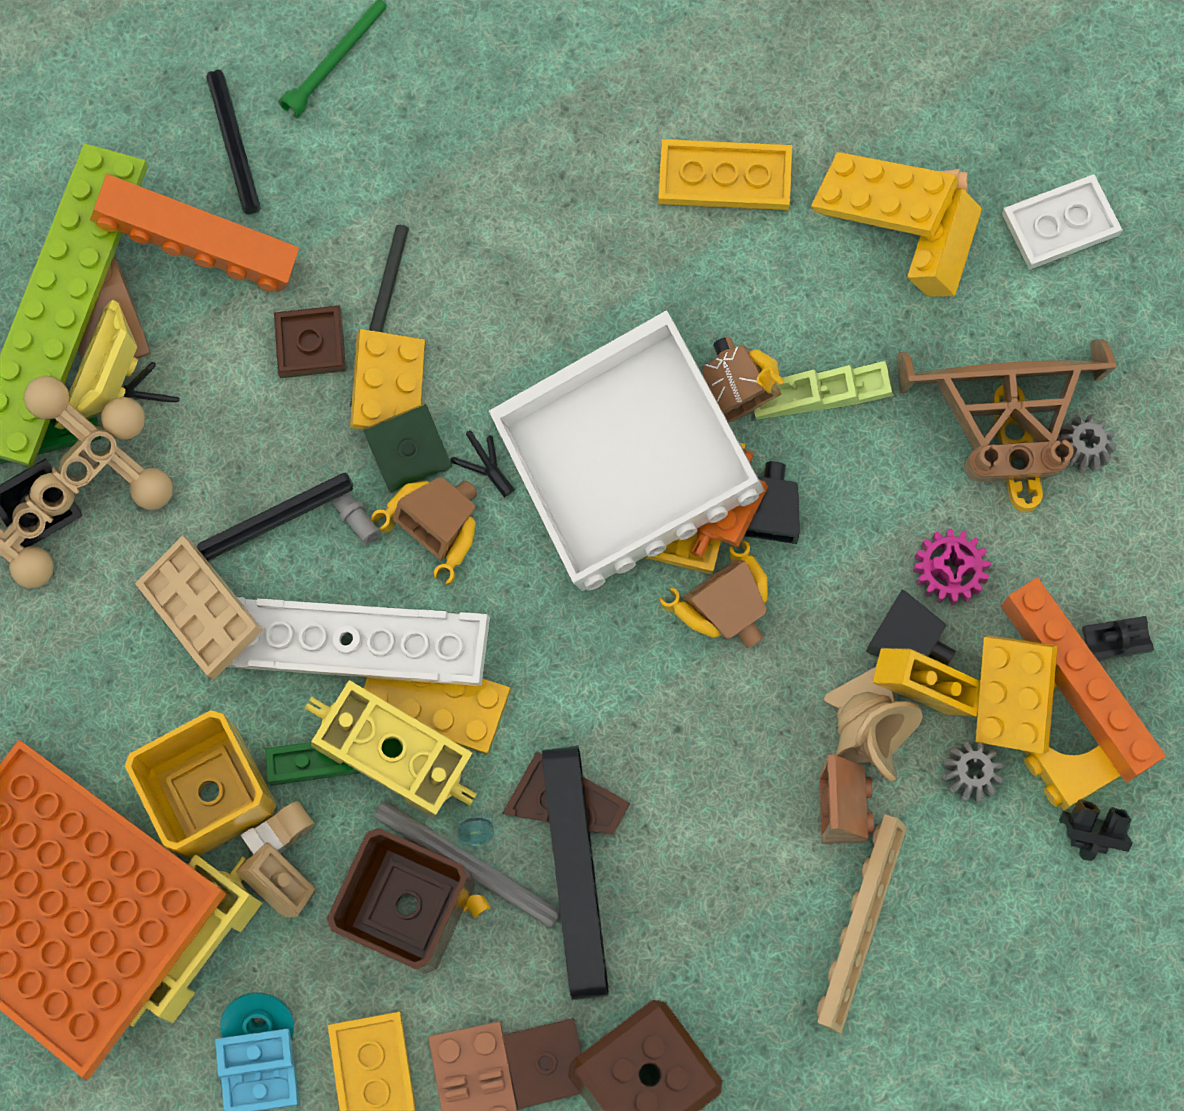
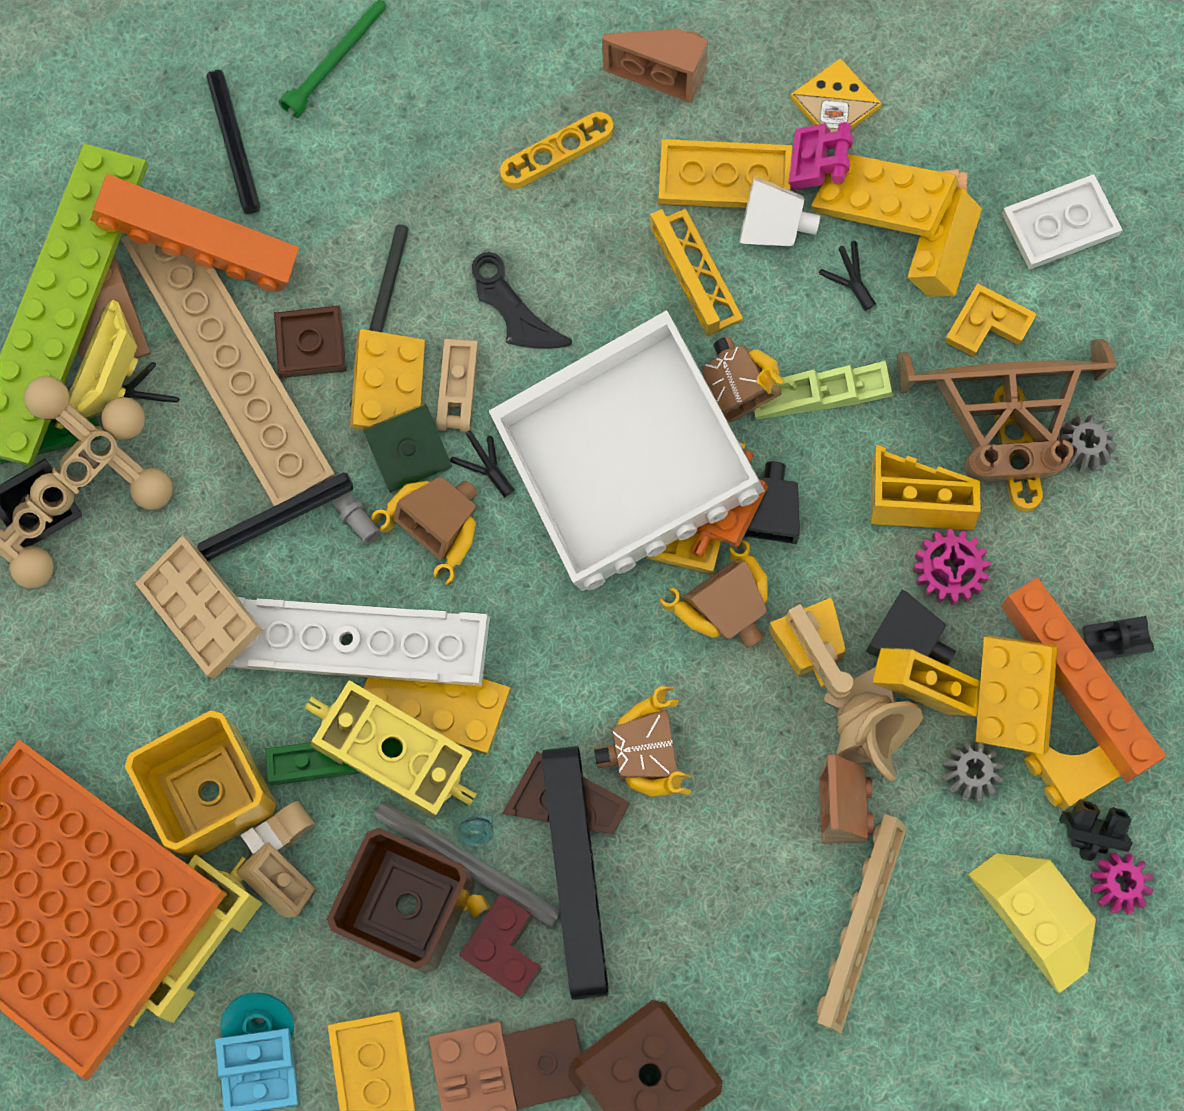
none -> tan plate [121,235,335,506]
none -> tan plate [436,339,479,433]
none -> dark red brick [459,894,542,999]
none -> black piece [472,252,572,349]
none -> yellow beam [500,112,613,189]
none -> torso [594,686,691,797]
none -> nougat slope [602,29,708,103]
none -> yellow fence [650,208,743,337]
none -> white torso [739,177,820,246]
none -> yellow torso [768,598,846,688]
none -> tan plate [786,604,853,700]
none -> dark pink plate [789,122,853,190]
none -> tile [790,58,882,133]
none -> black plant [819,241,876,311]
none -> yellow wedge [870,444,980,531]
none -> yellow plate [945,283,1037,357]
none -> light yellow wedge [968,853,1096,994]
none -> dark pink gear [1090,852,1154,915]

